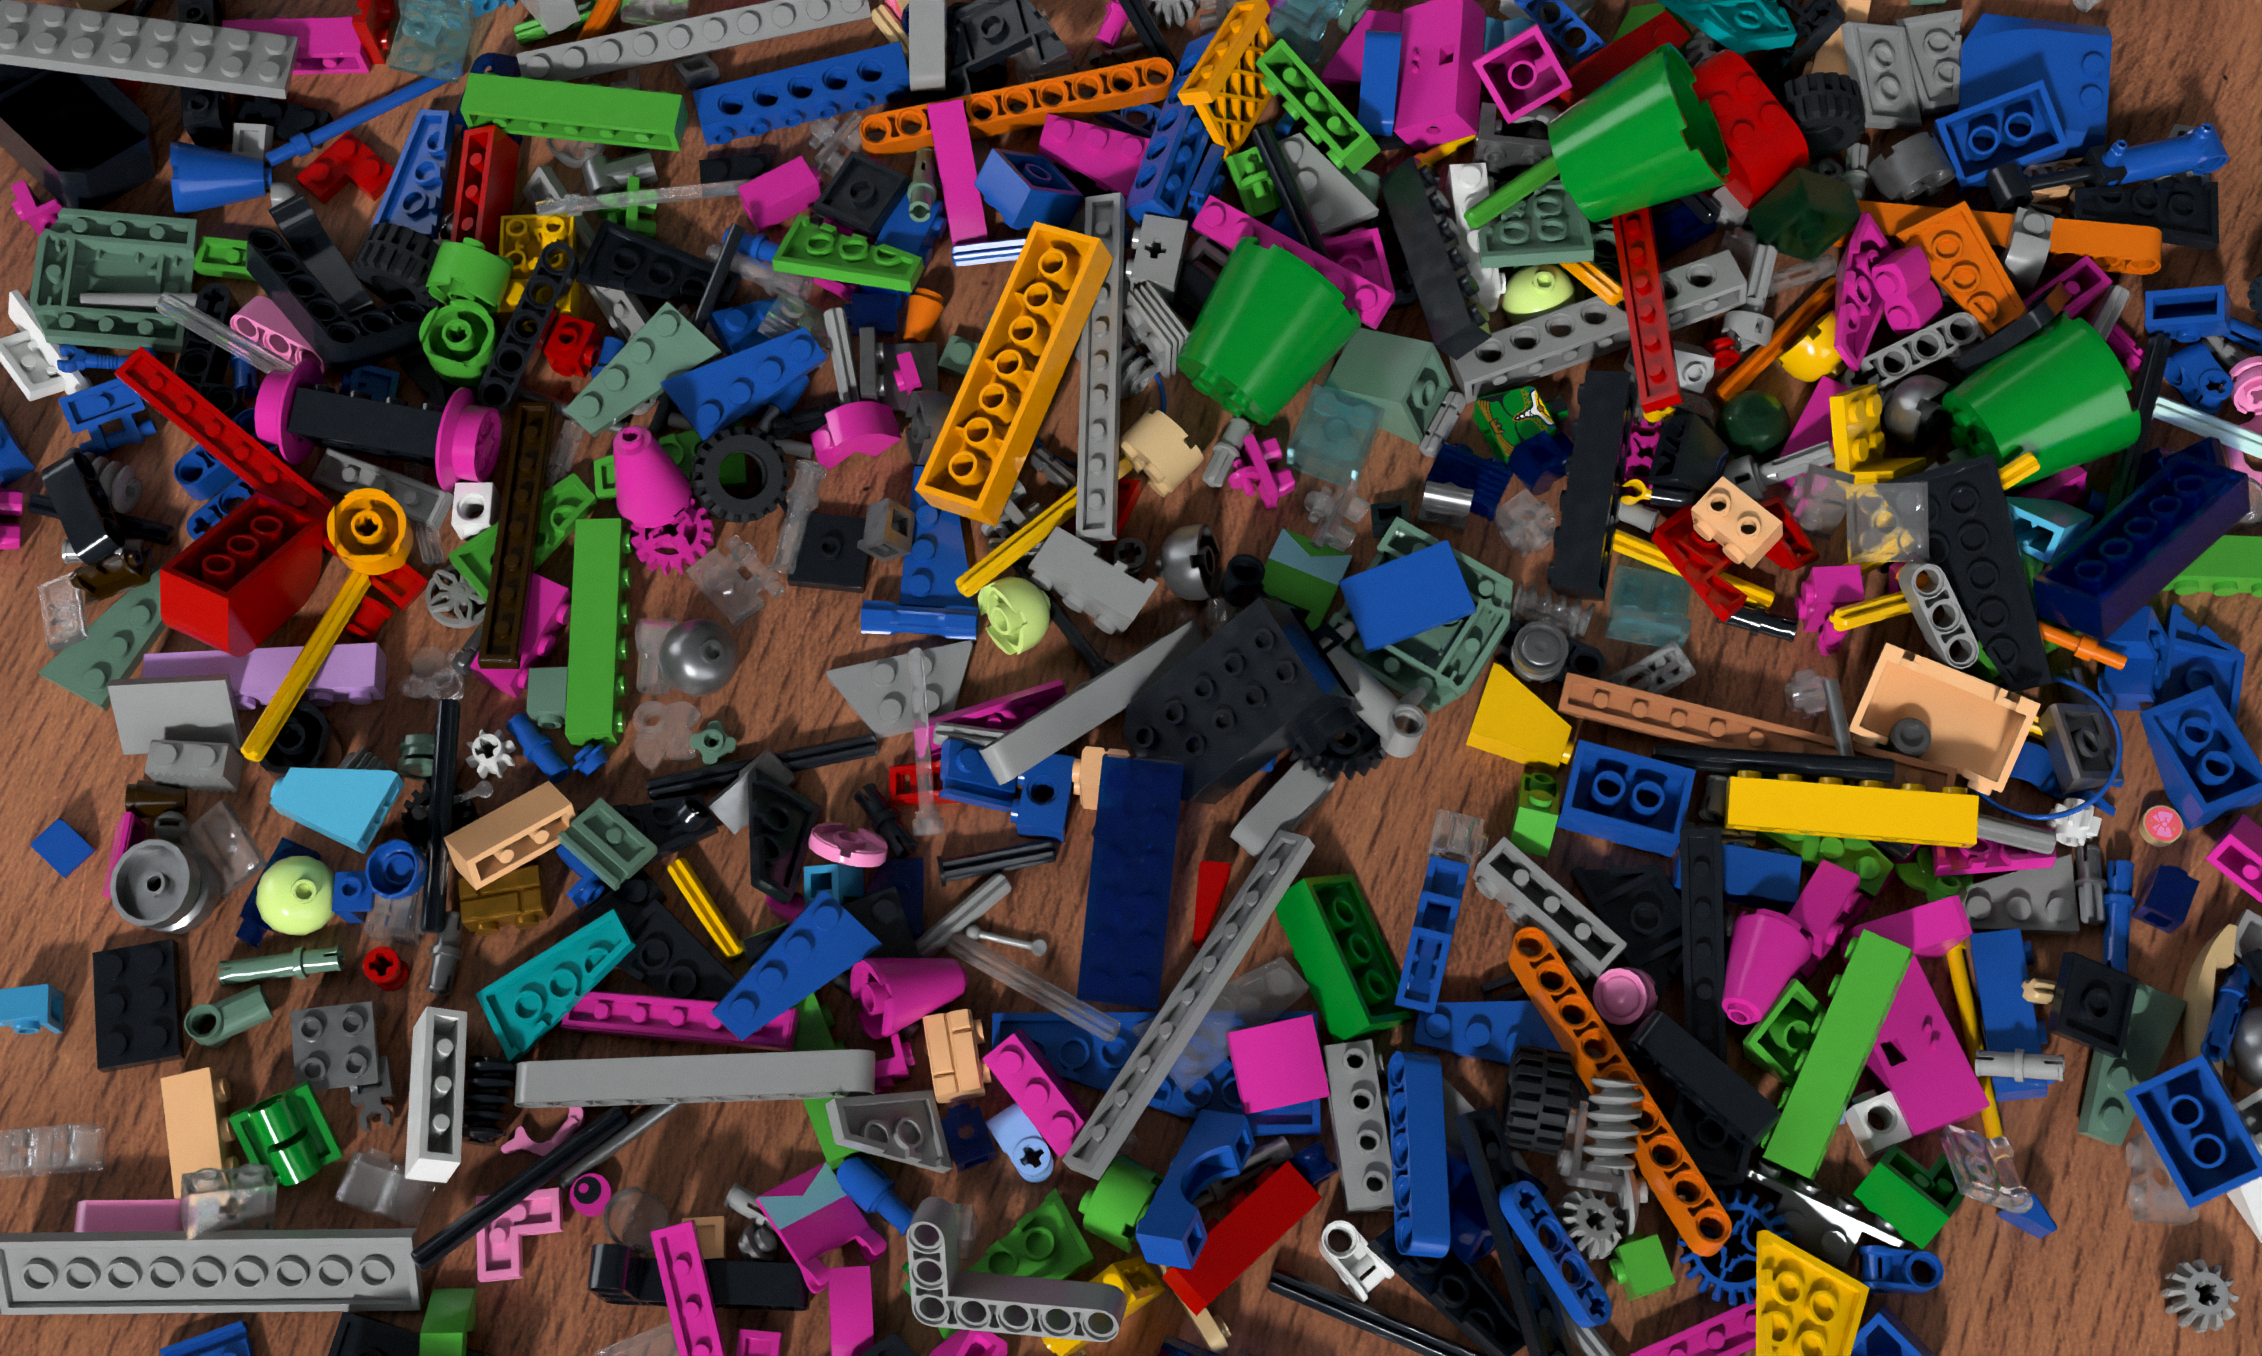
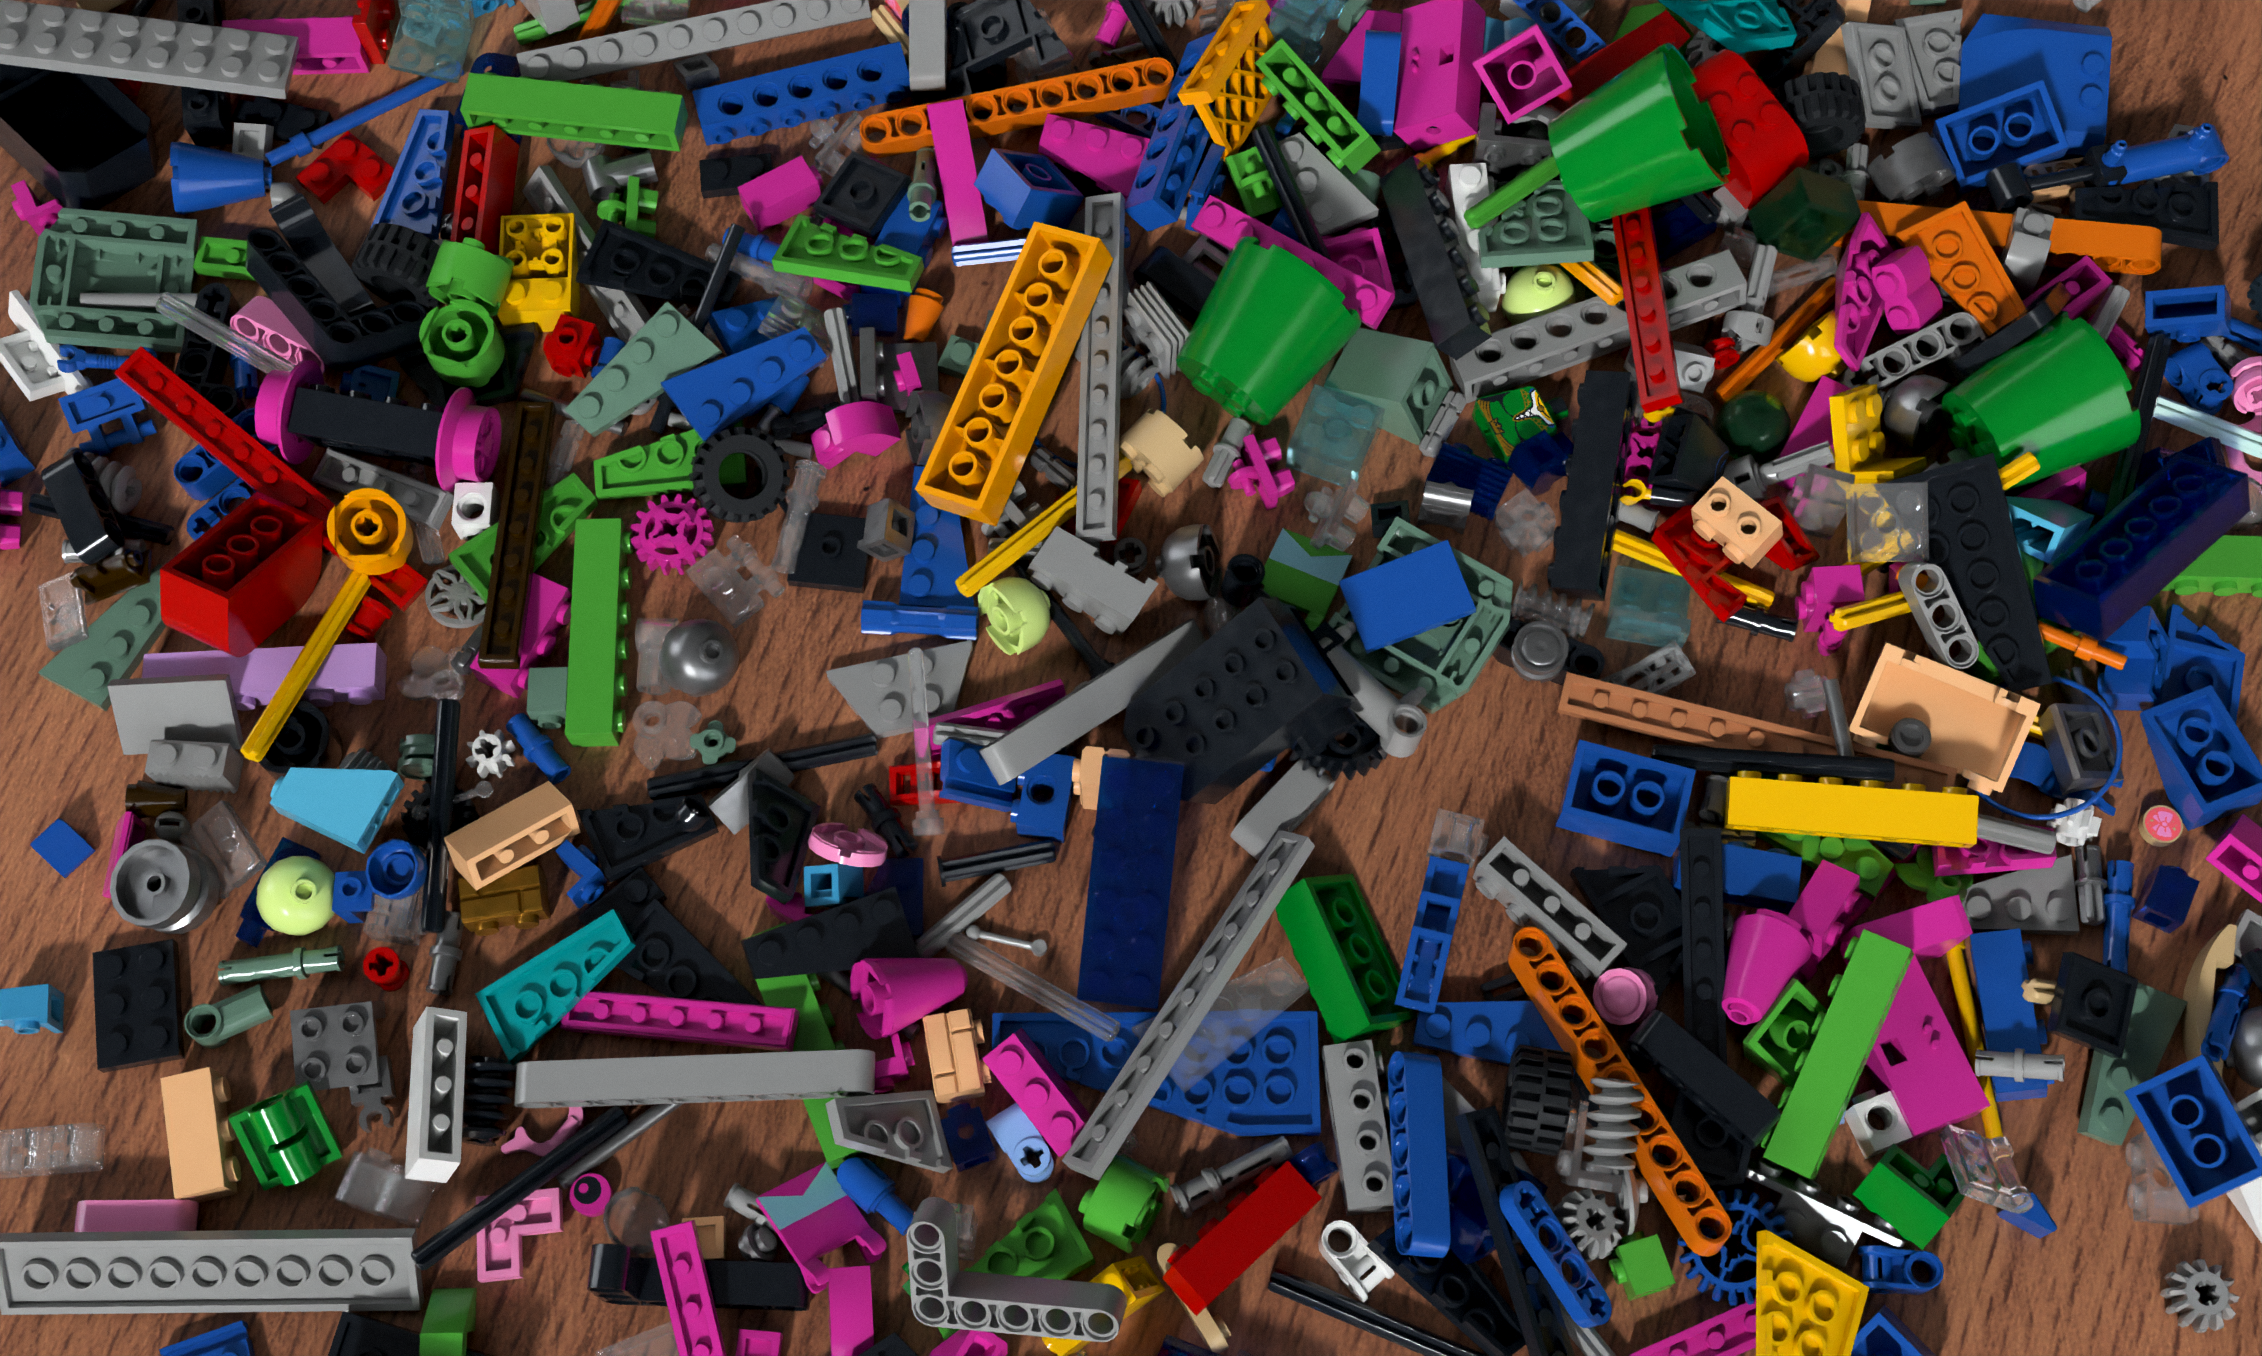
clear brick [180,1163,277,1240] -> none
black beam [477,241,580,415] -> none
clear bar [535,179,753,217] -> none
sand green plate [558,797,657,891] -> none
blue plate [572,743,610,778] -> none
dark pink cone [613,425,693,528] -> none
yellow axle [667,858,744,961] -> none
blue wing [710,889,883,1040] -> none
light grey brick [1125,214,1188,303] -> none
blue arch [1135,1109,1255,1270] -> none
red slope [1192,860,1231,949] -> none
dark pink slope [1226,1015,1330,1115] -> none
yellow slope [1466,663,1575,775] -> none
bright green slope [1509,773,1561,857] -> none

